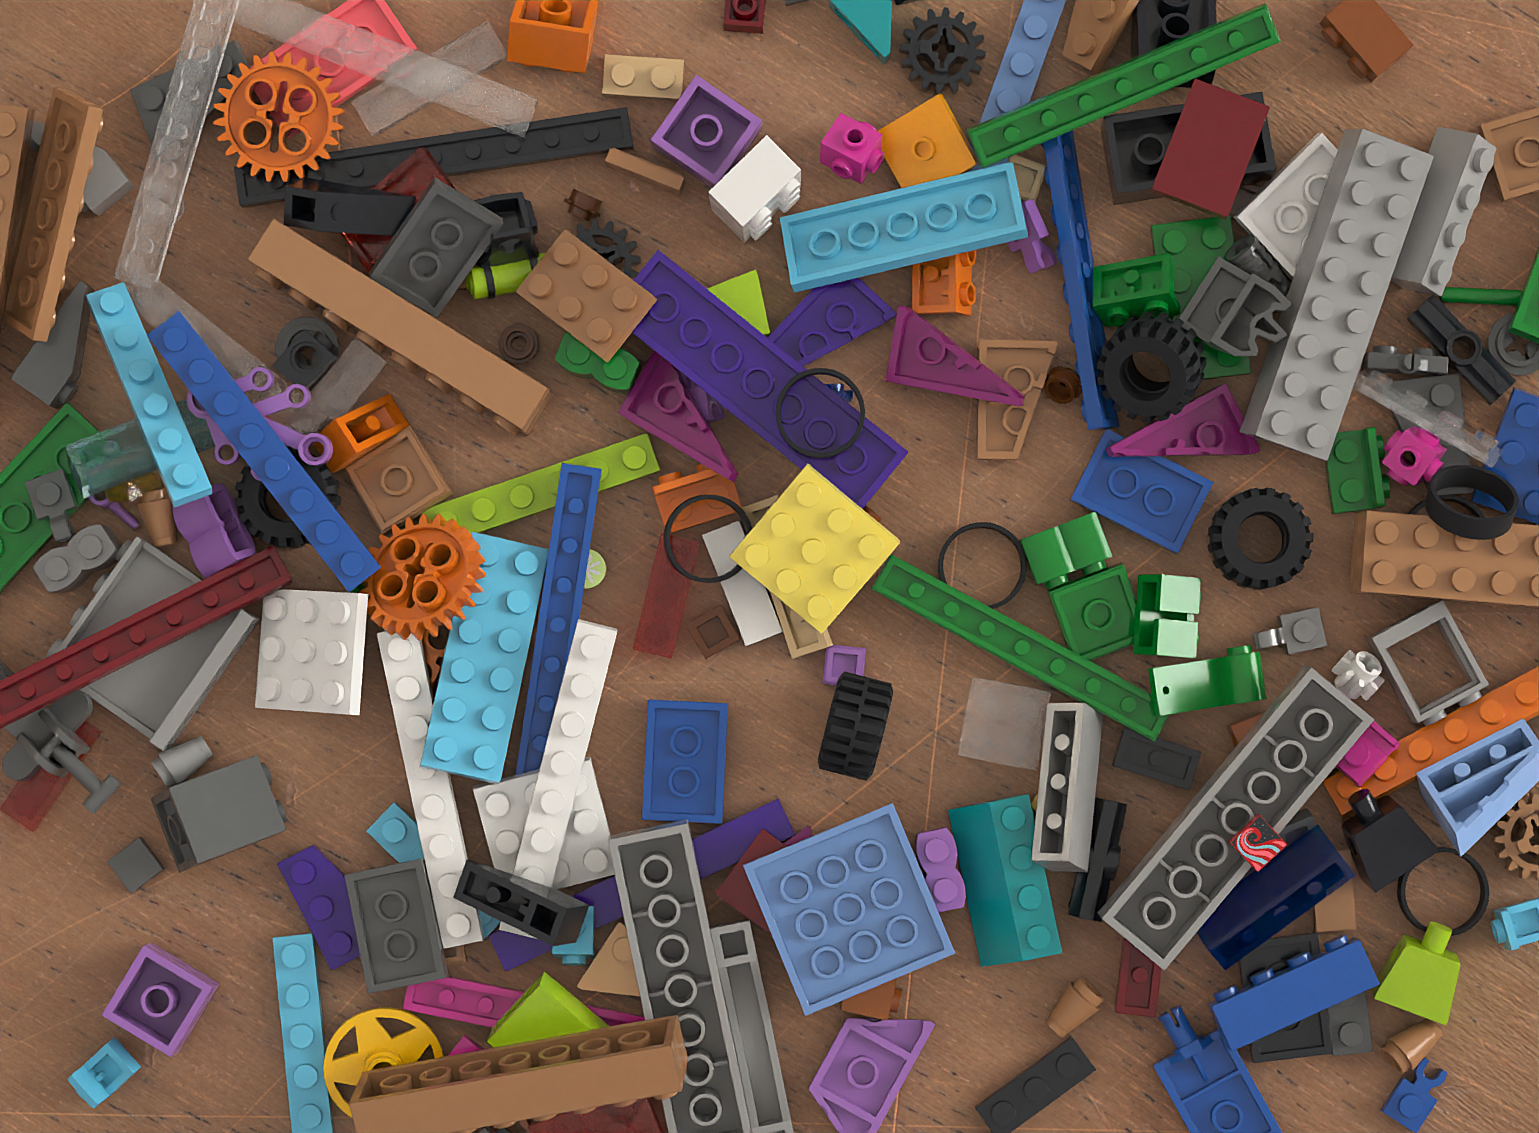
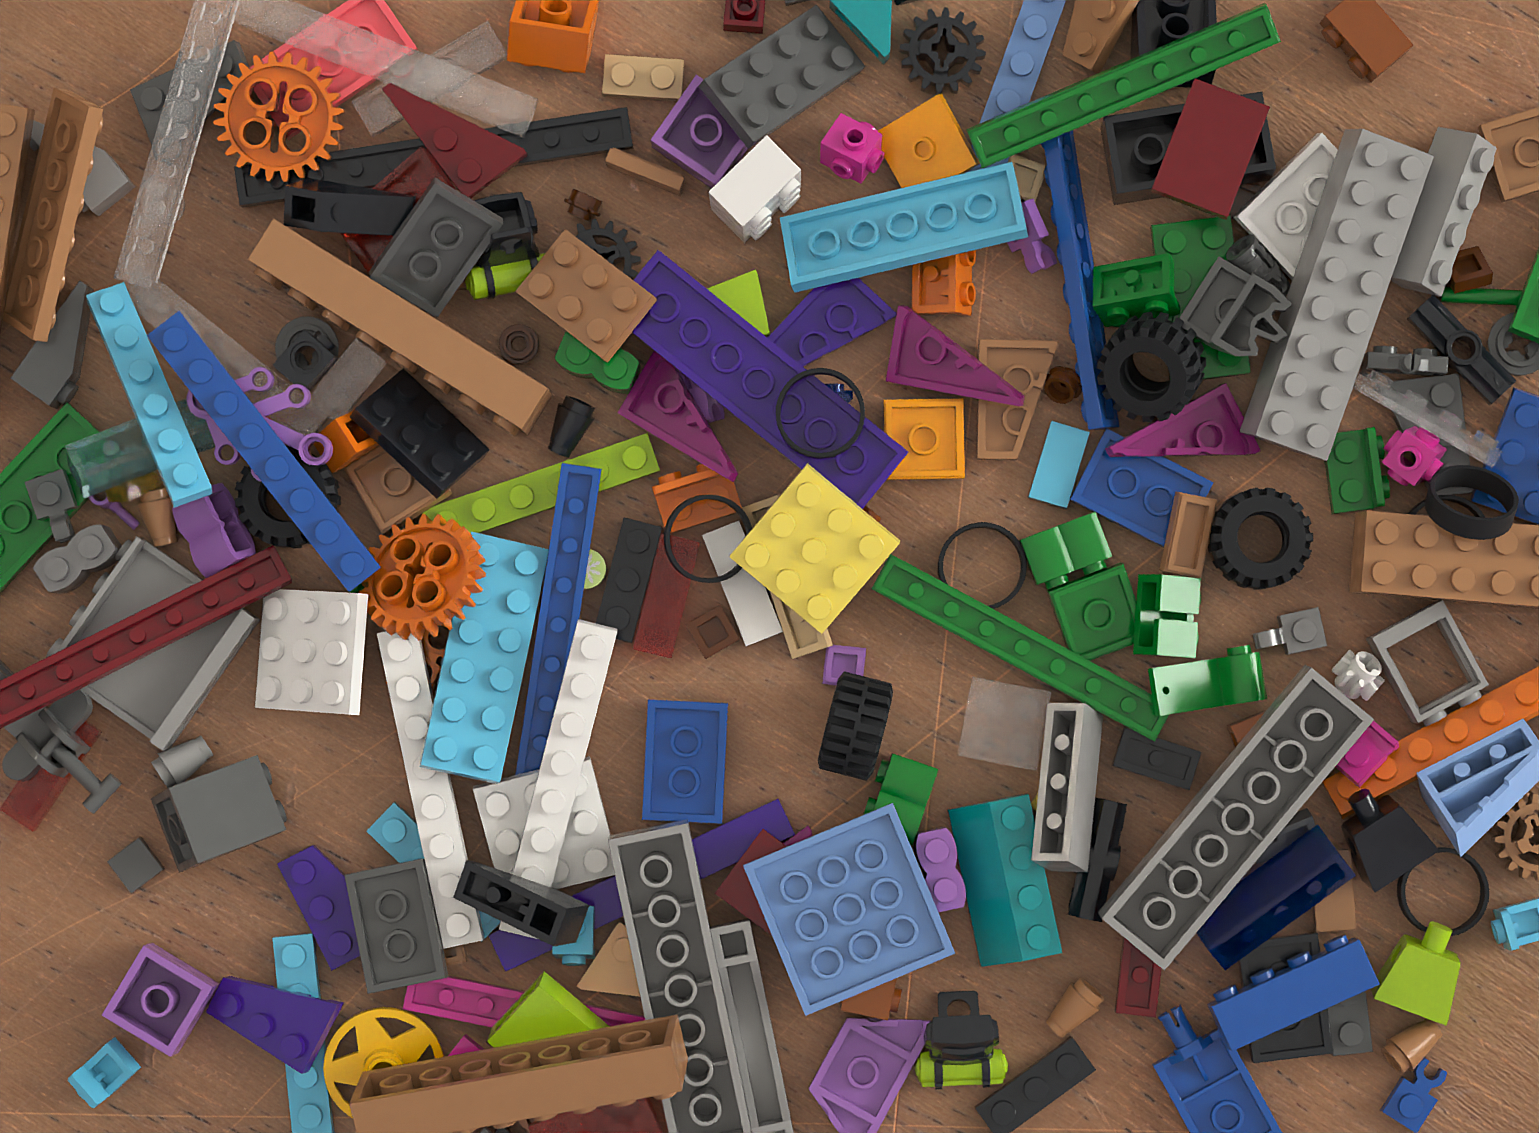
tile [1228,814,1288,872] -> none
none -> dark purple wing [206,976,344,1074]
none -> black plate [350,368,490,499]
none -> dark red wing [382,83,528,199]
none -> black cone [548,395,595,458]
none -> black plate [596,517,663,643]
none -> dark grey plate [698,5,865,149]
none -> green brick [863,754,938,845]
none -> light orange plate [883,398,965,480]
none -> black piece [915,991,1008,1090]
none -> medium azure tile [1028,421,1090,509]
none -> medium nougat tile [1159,491,1217,578]
none -> reddish brown plate [1448,246,1493,294]

